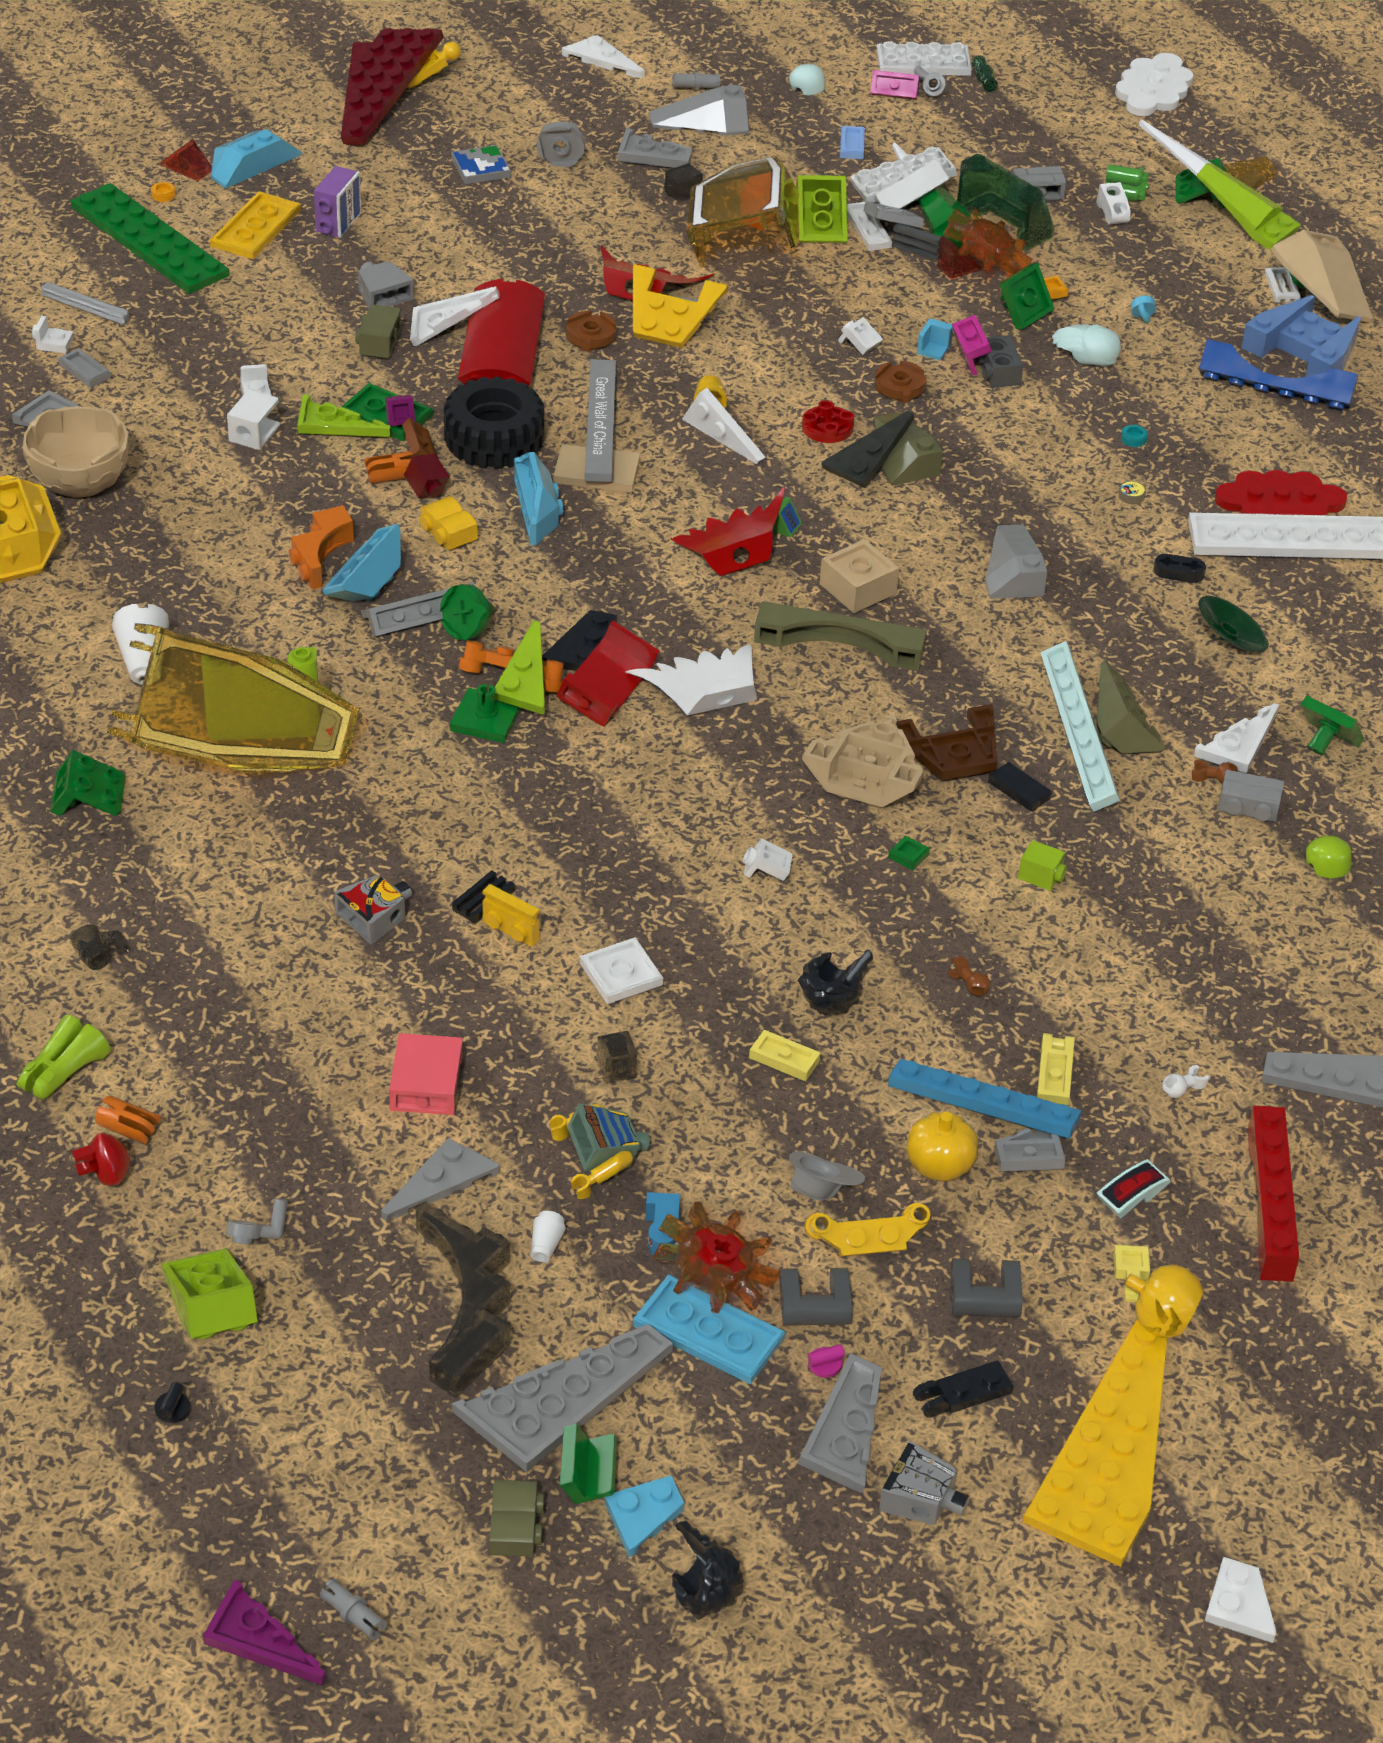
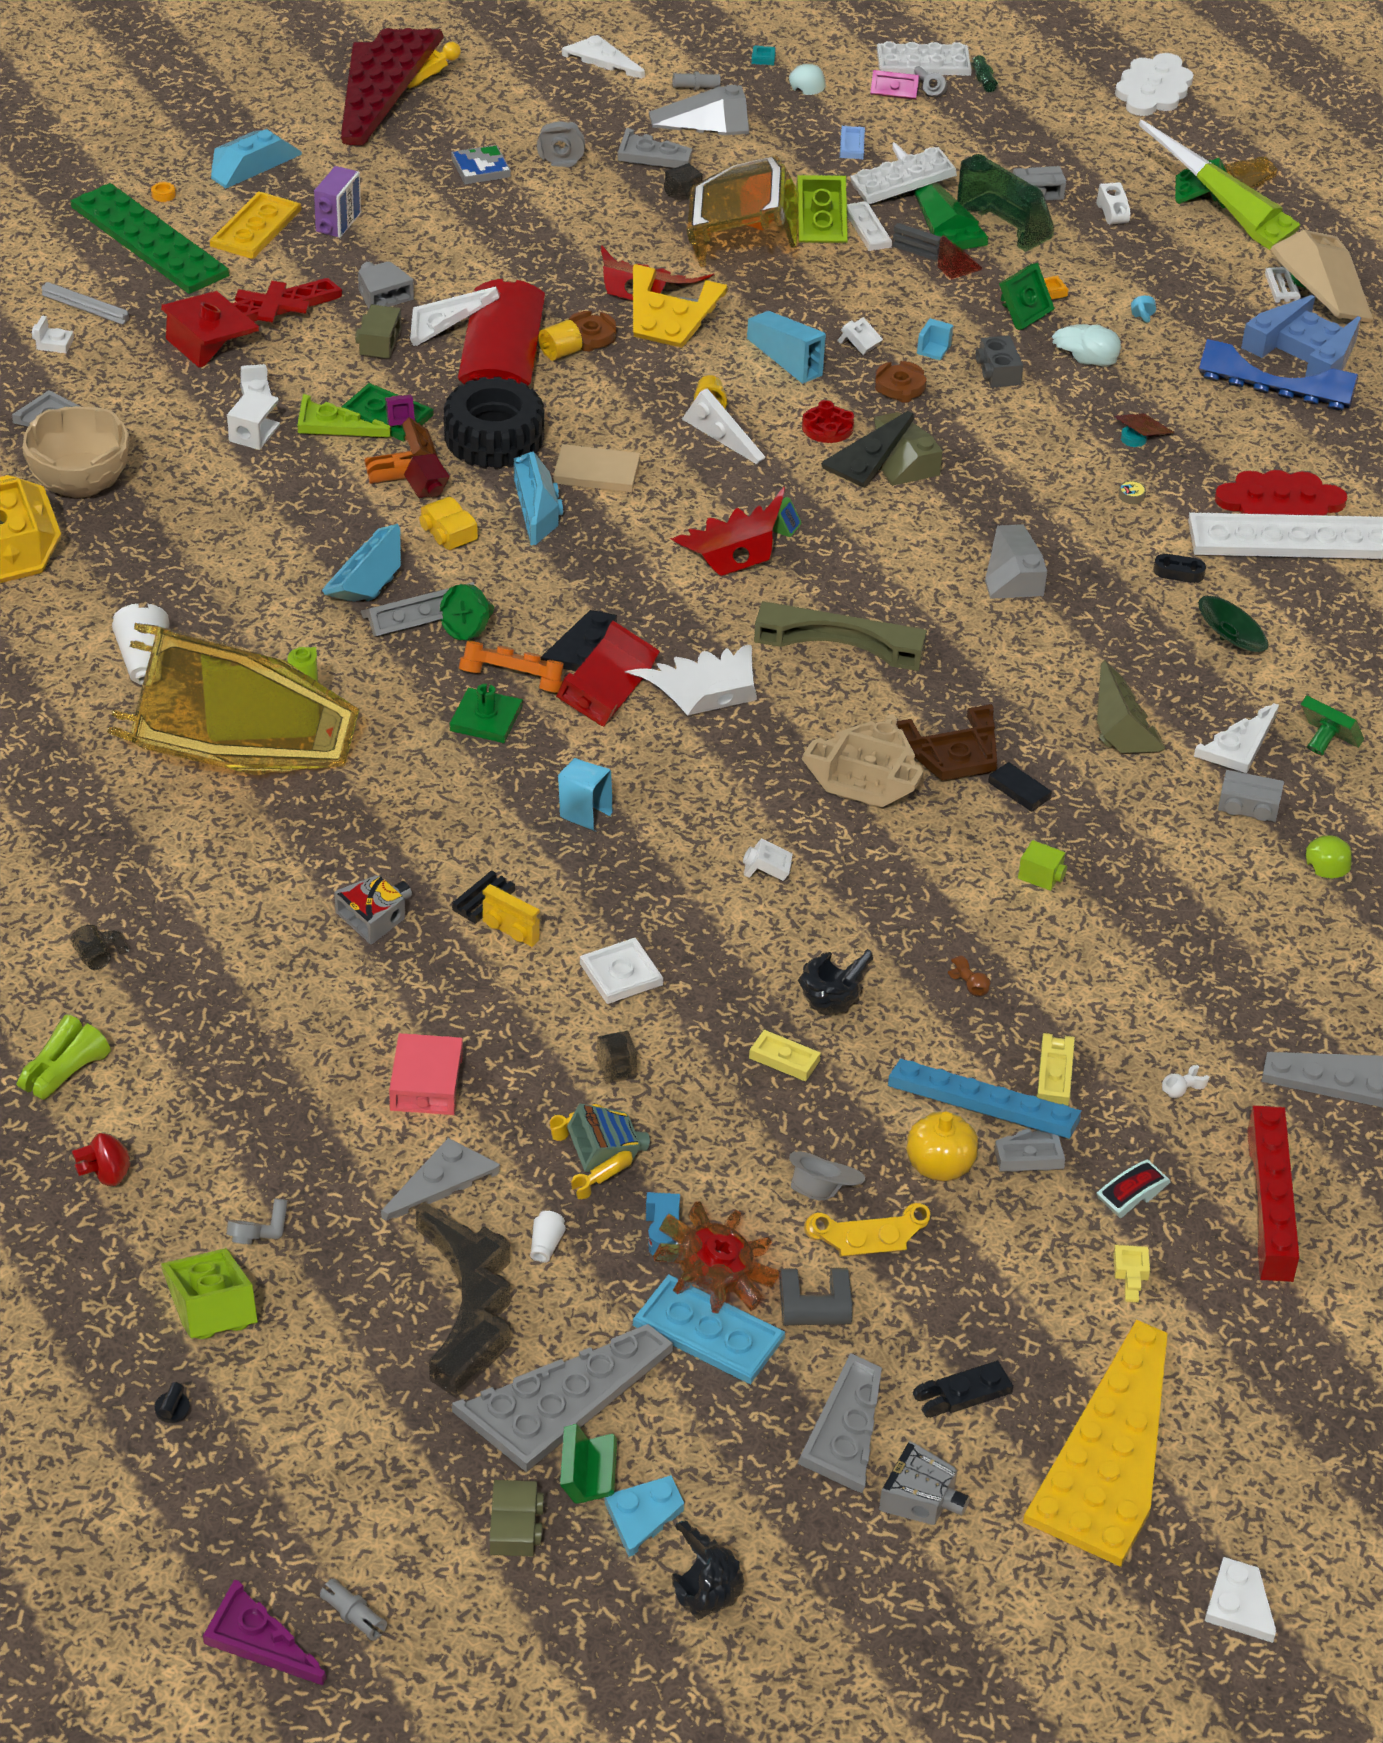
green bracket [50,749,125,816] -> none
light grey tile [58,348,111,388] -> none
orange arm [95,1095,161,1145] -> none
clear red slope [161,140,212,182] -> none
orange arch [289,505,354,590] -> none
lime wing [495,620,545,715] -> none
light grey tile [585,359,616,482] -> none
dark pink plate [807,1344,845,1378] -> none
tan container [820,539,899,613] -> none
light grey tile [863,201,924,228] -> none
white tile [875,158,949,209] -> none
green tile [888,835,930,871] -> none
clear orange gear [944,208,1032,277] -> none
dark grey connector [950,1258,1022,1318] -> none
dark pink panel [952,315,992,375] -> none
light aqua plate [1040,641,1120,812] -> none
bright green piece [1105,164,1149,202] -> none
yellow piece [1124,1264,1204,1338] -> none
dark orange arm [1192,760,1239,783] -> none
none -> red piece [161,278,342,368]
none -> yellow piece [538,320,582,361]
none -> medium azure piece [558,758,613,831]
none -> medium azure slope [747,311,826,384]
none -> teal tile [751,45,776,65]
none -> dark red sticker [1114,413,1175,436]

